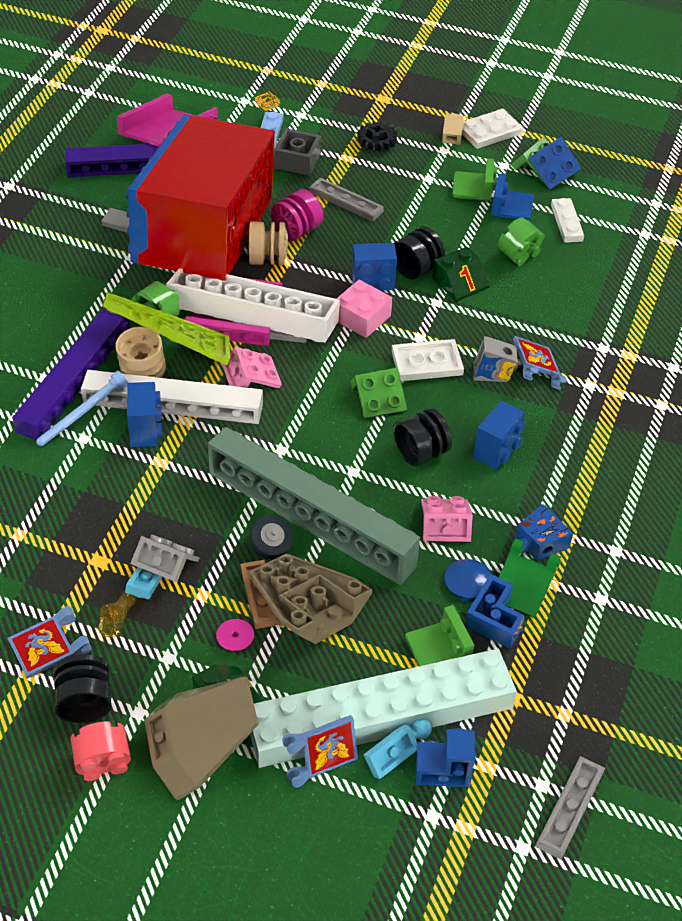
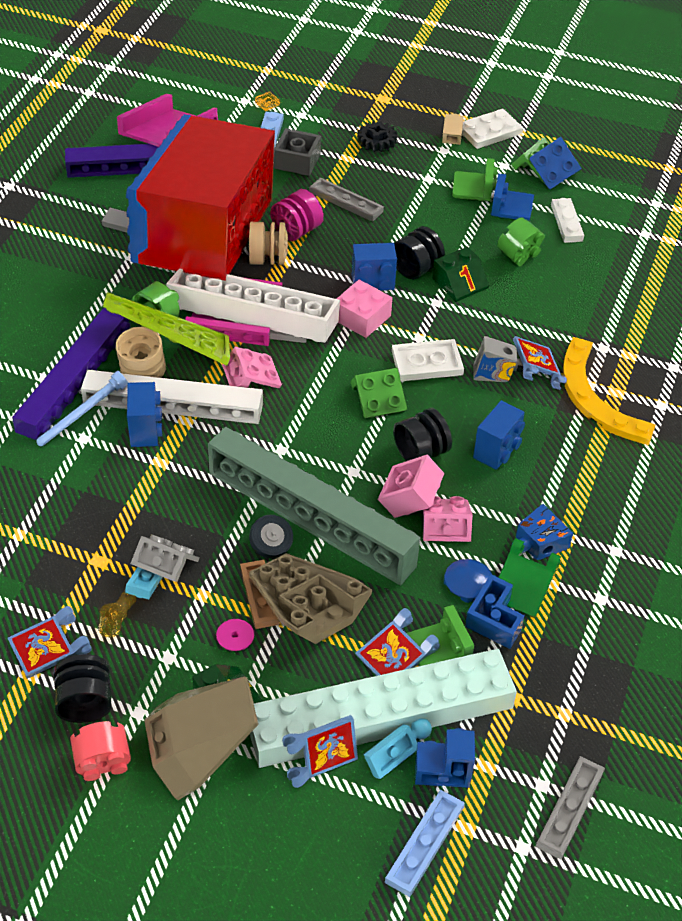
none -> flag [355,608,440,676]
none -> bright pink brick [378,455,444,518]
none -> light blue plate [385,790,465,897]
none -> yellow plate [563,337,656,445]

